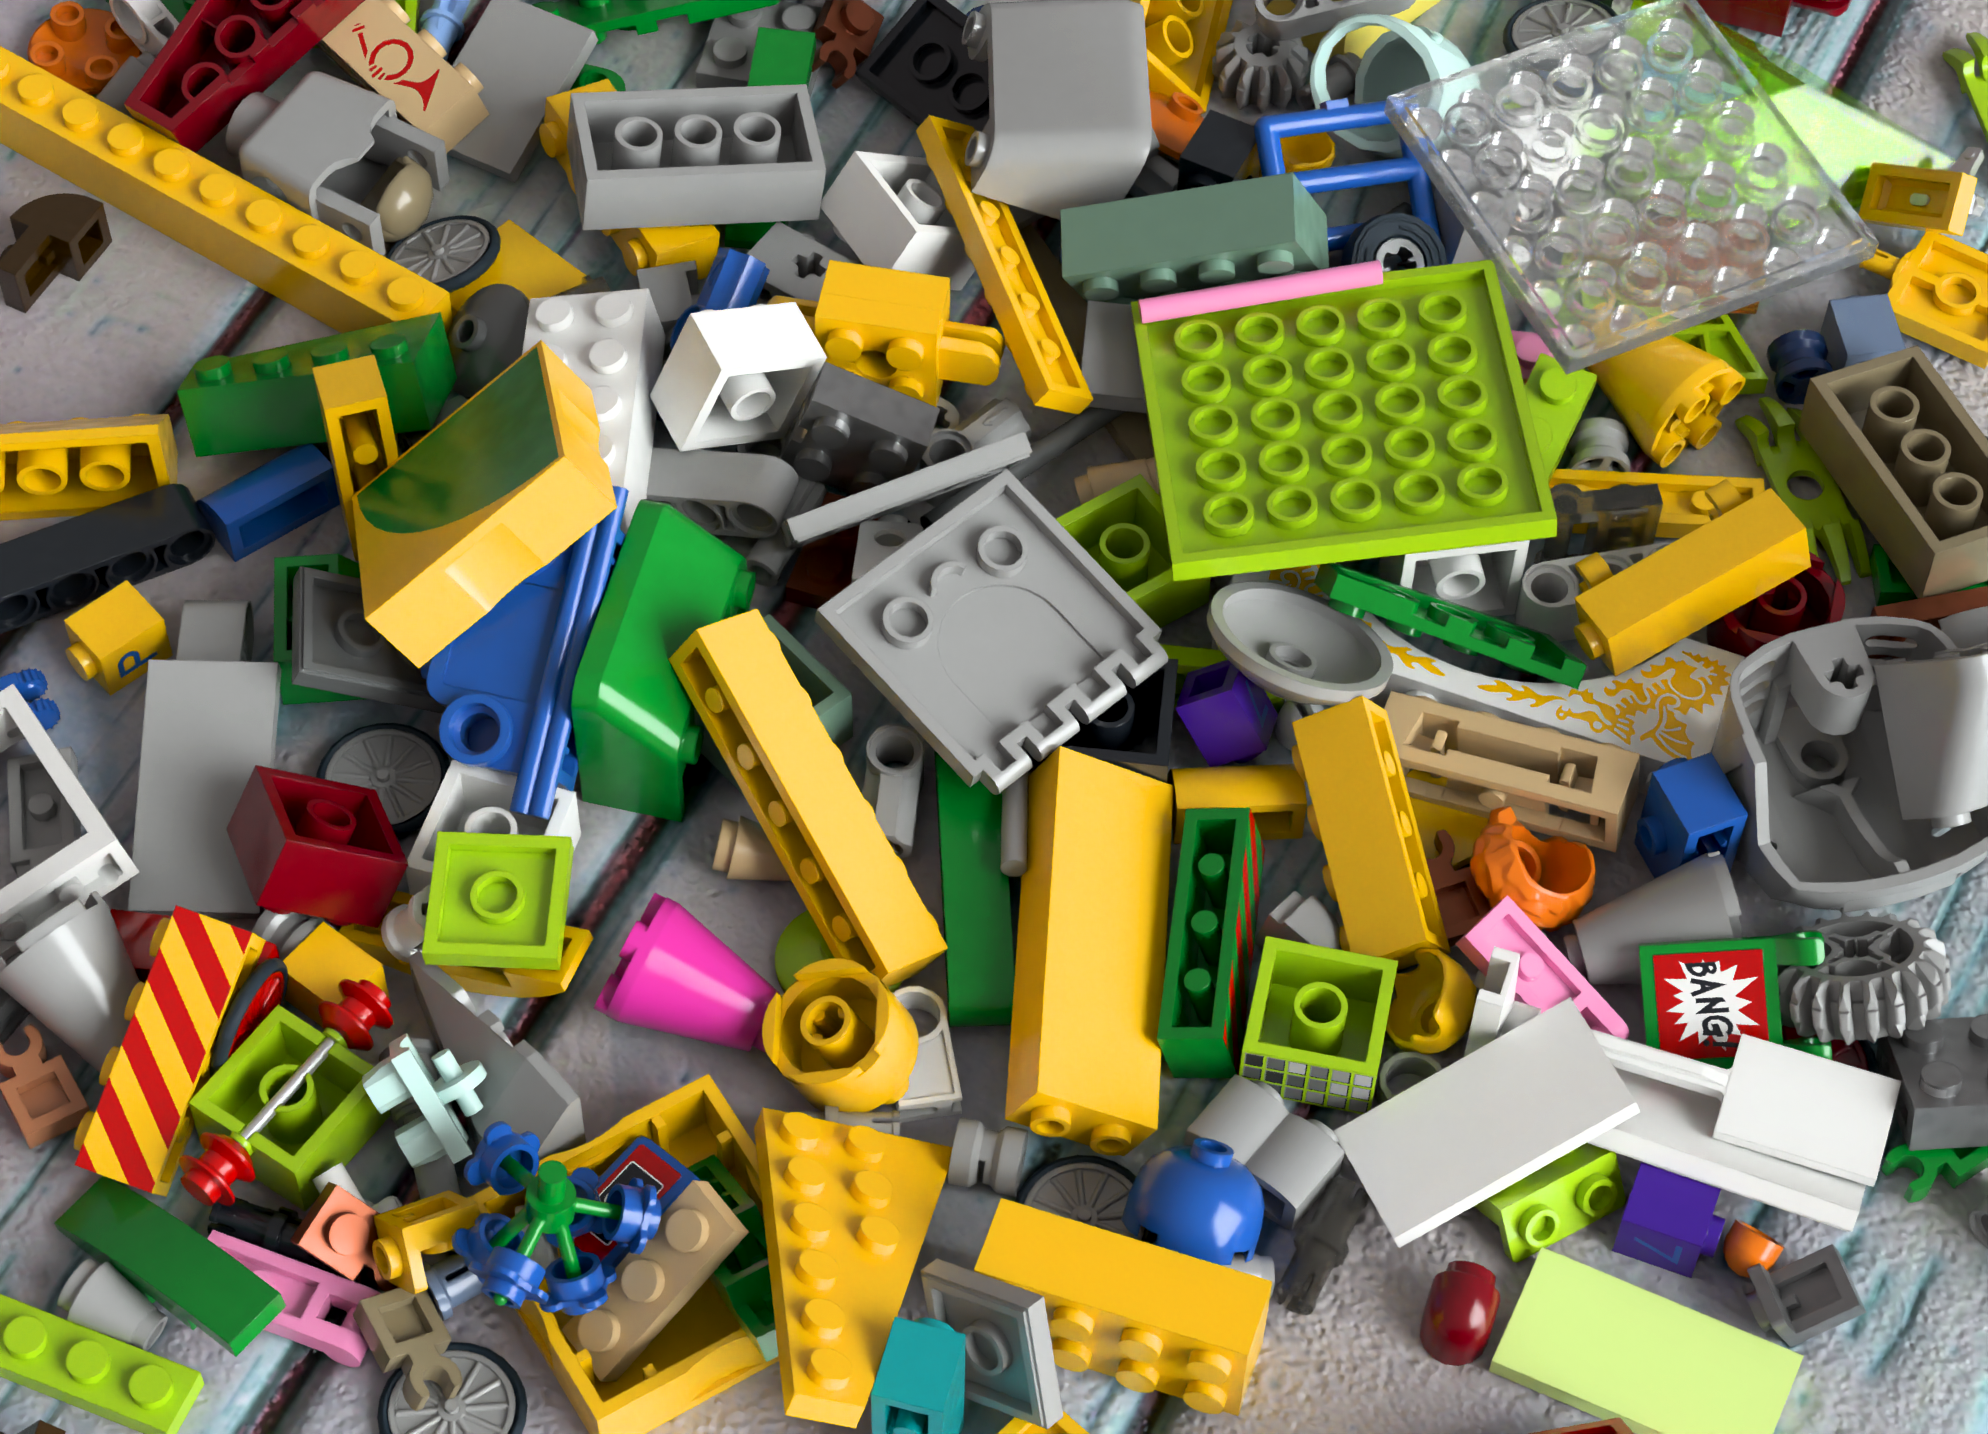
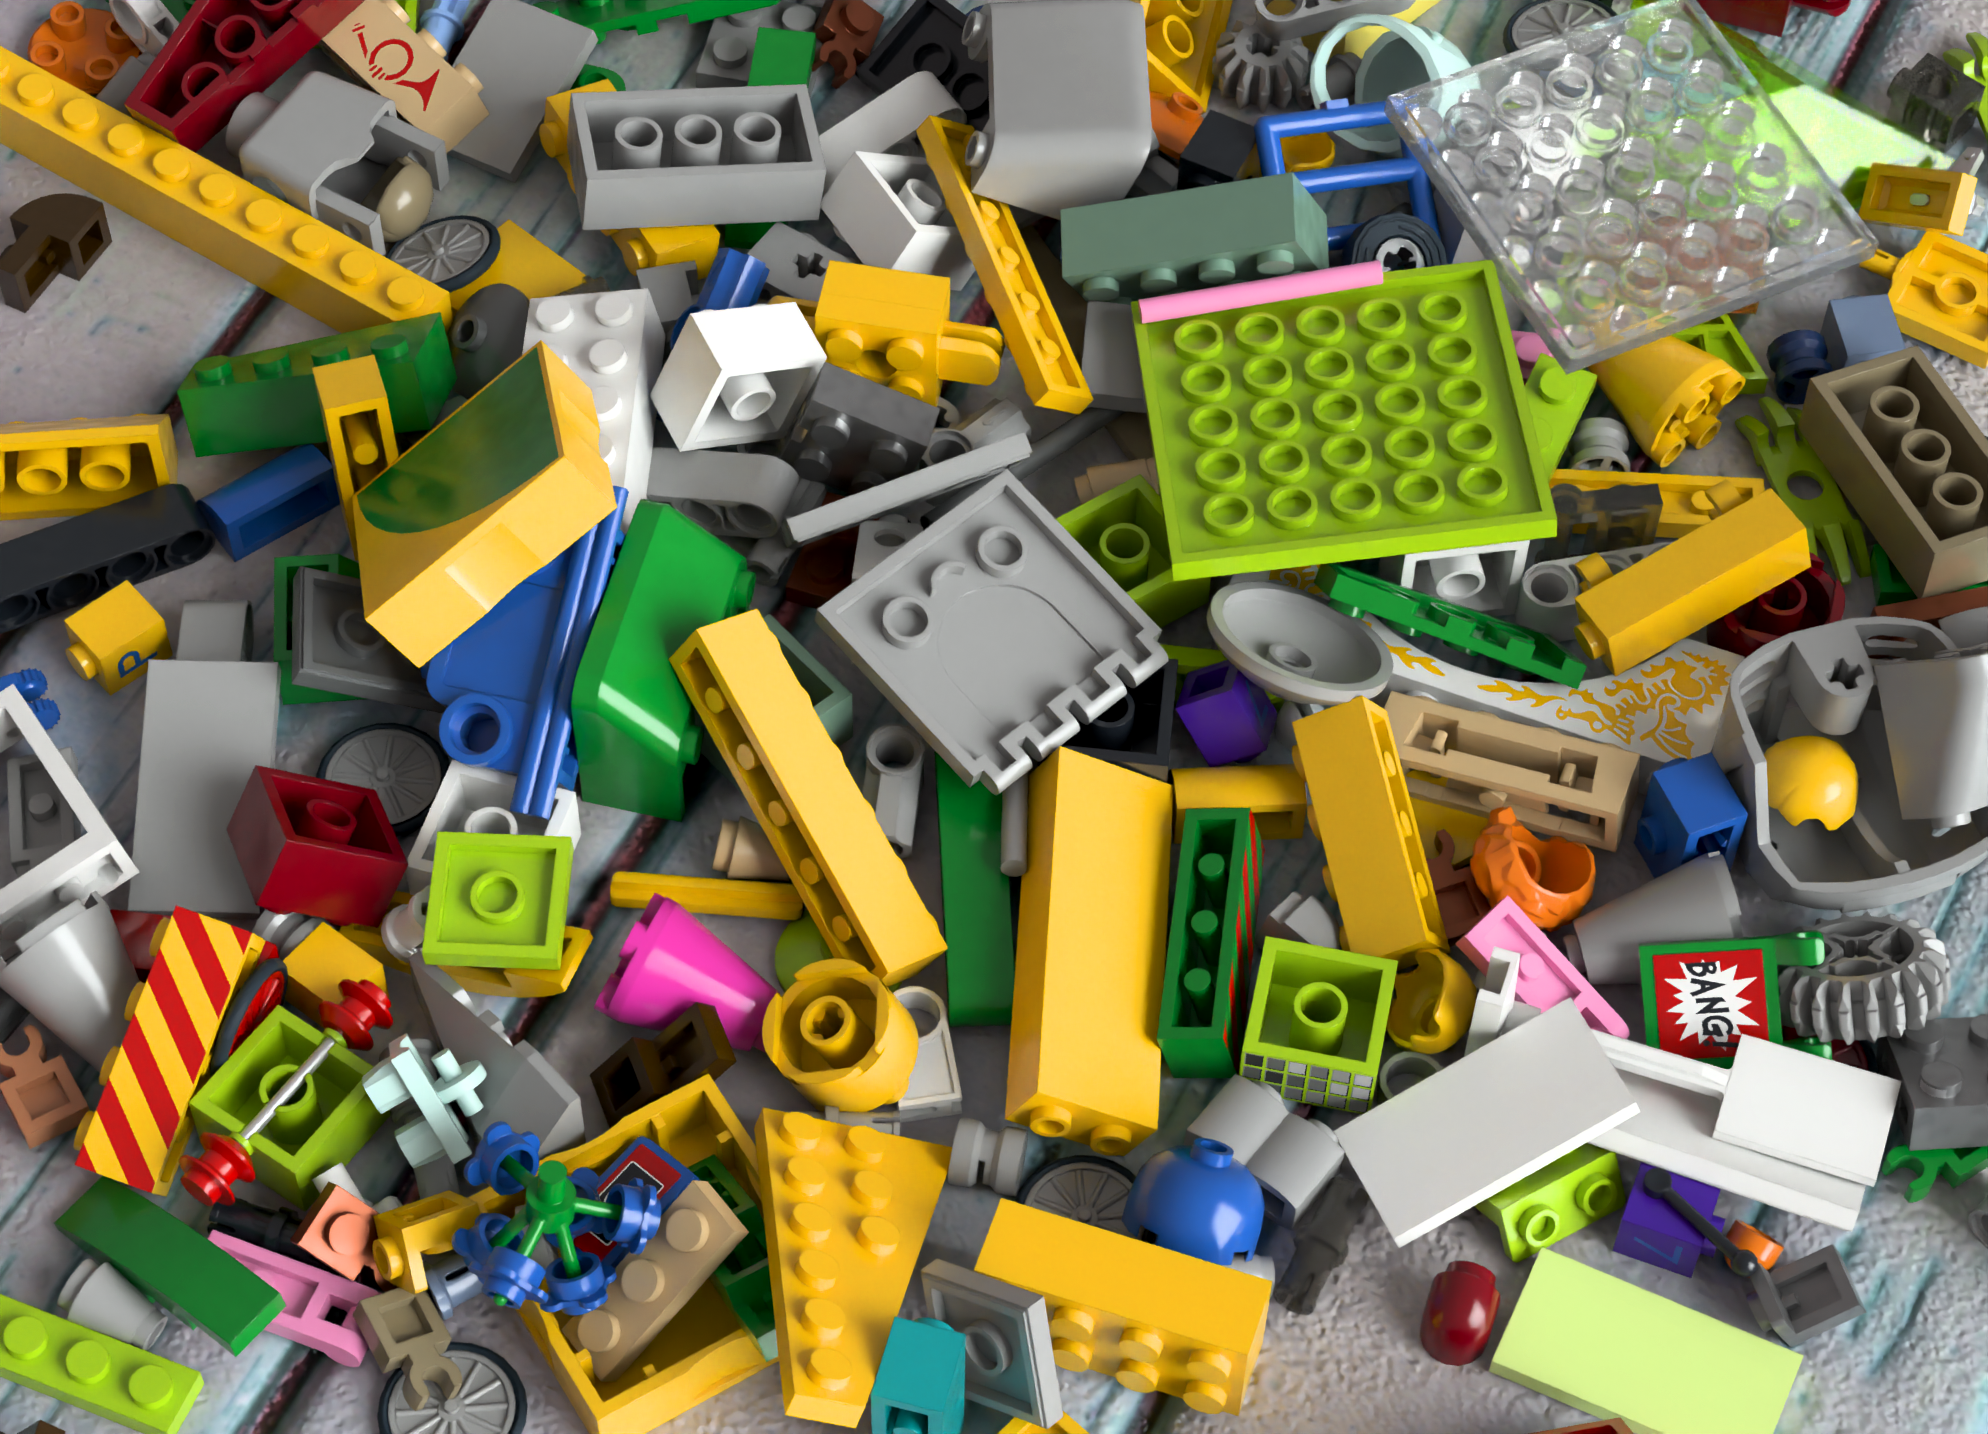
none -> dark brown brick [590,1002,737,1128]
none -> yellow axle [610,871,804,920]
none -> white beam [819,71,967,199]
none -> black hinge [1642,1168,1758,1277]
none -> yellow hair [1763,735,1858,831]
none -> clear smoke brick [1885,53,1986,157]

